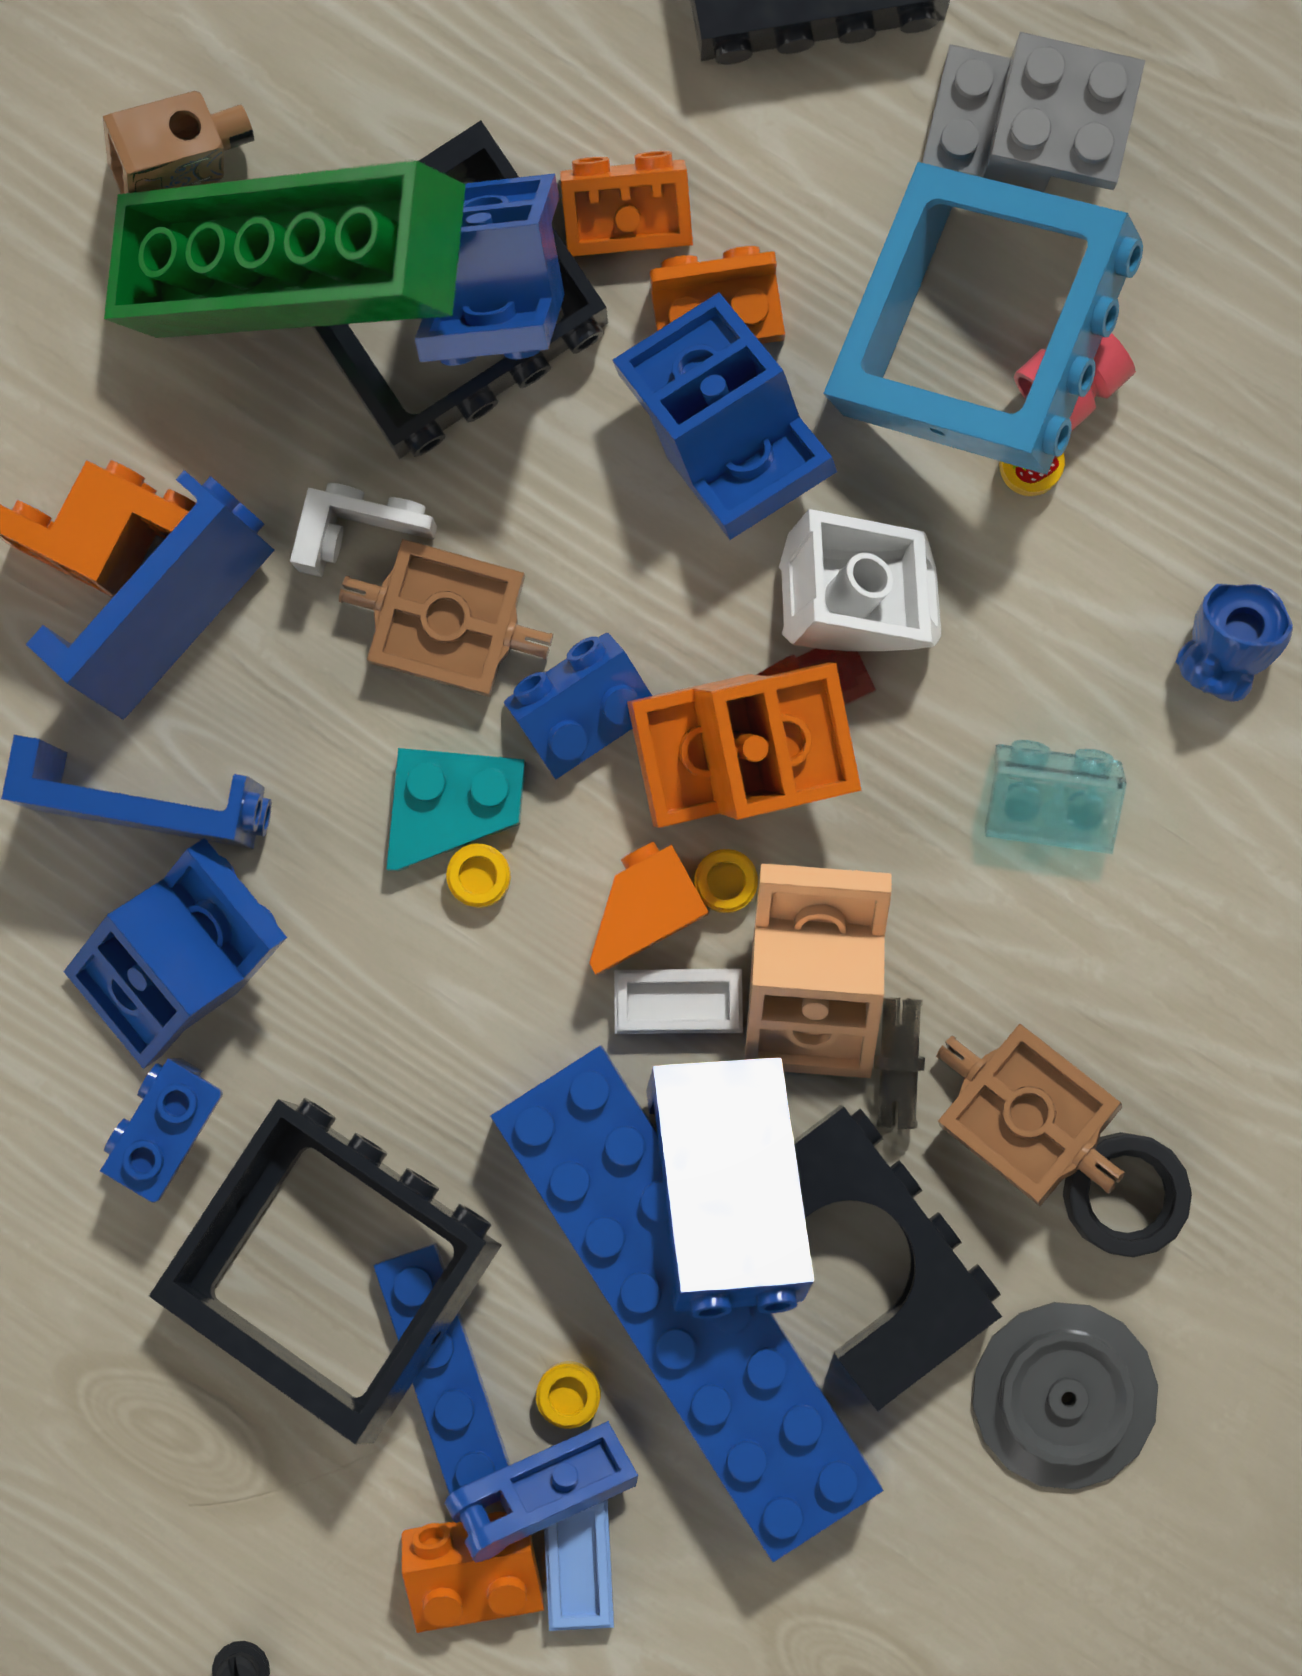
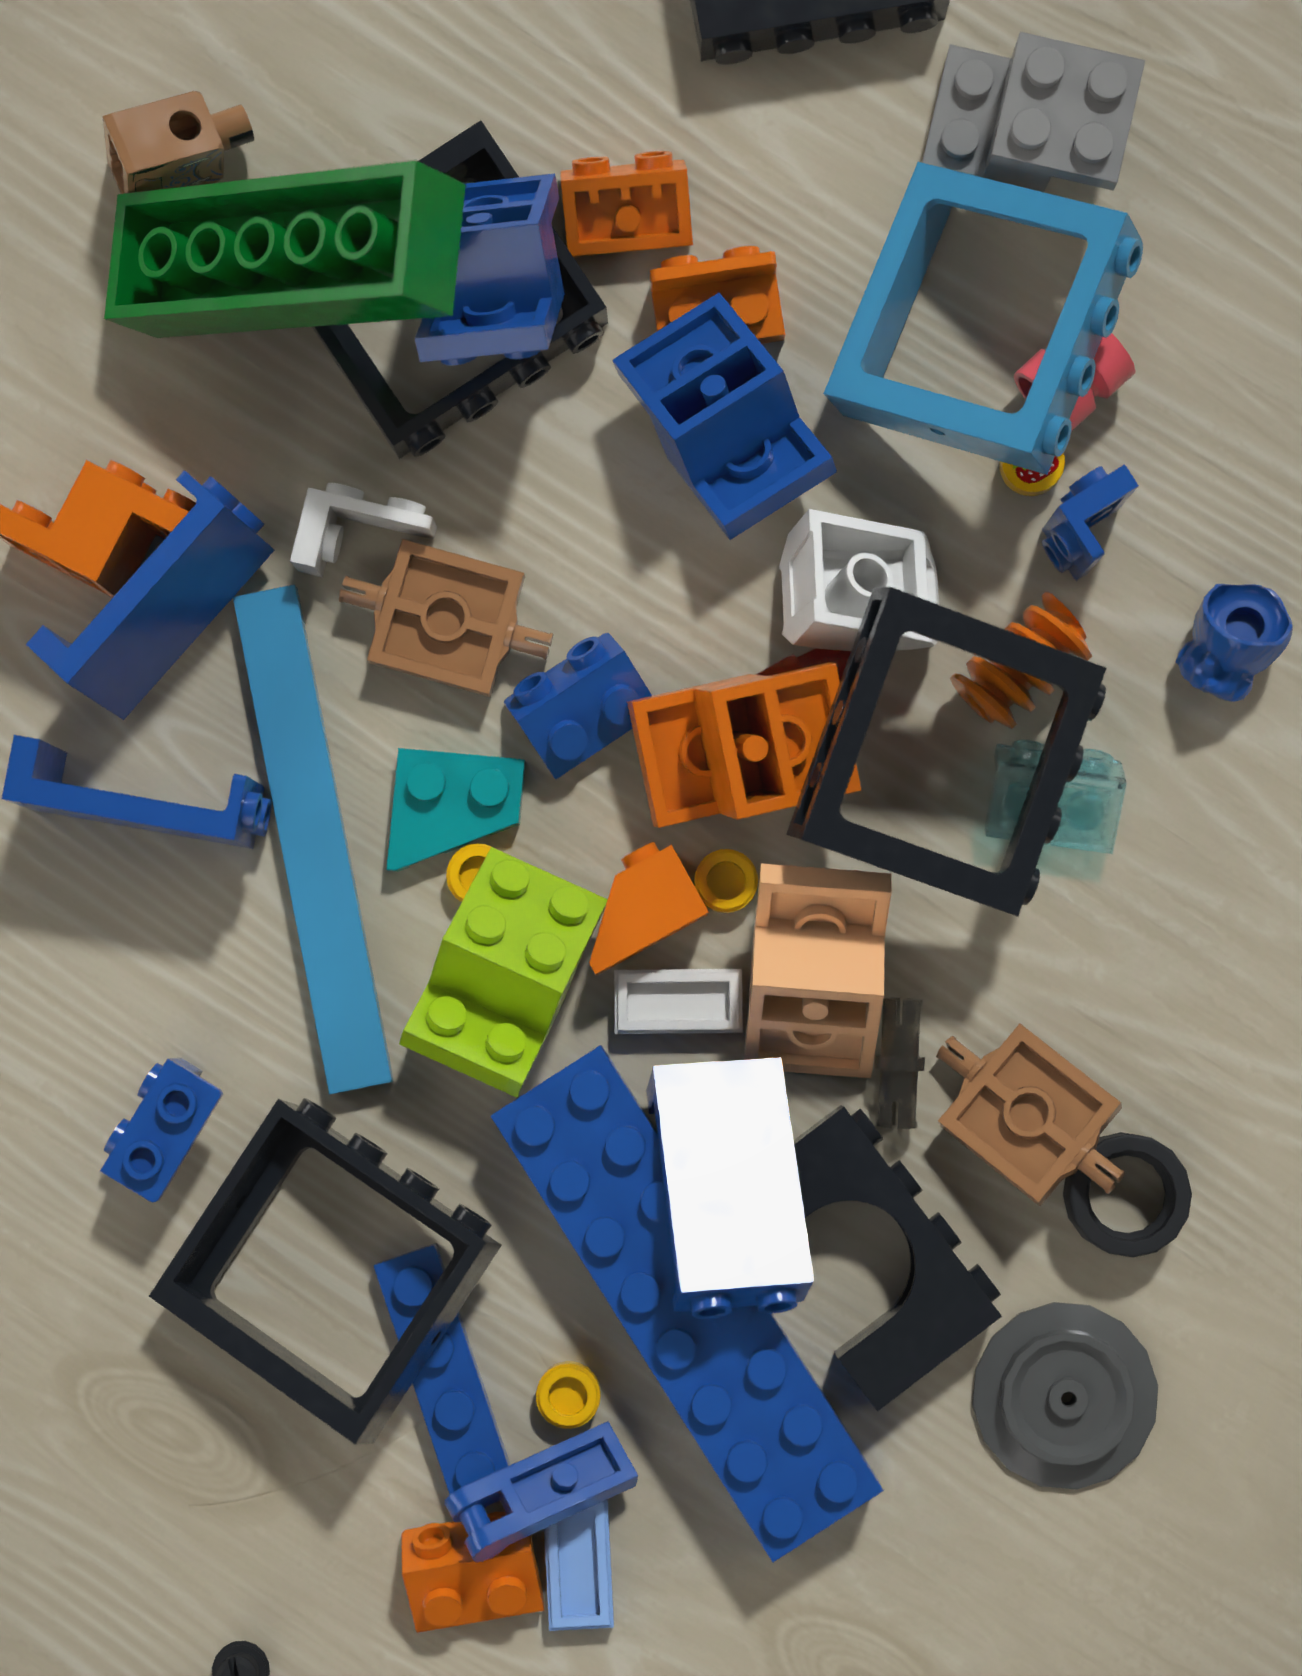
blue bracket [63,838,287,1069] -> none
none -> dark azure tile [233,584,394,1095]
none -> lime bracket [399,847,608,1098]
none -> black piece [786,587,1107,916]
none -> orange piece [950,592,1093,729]
none -> blue bracket [1042,464,1139,581]

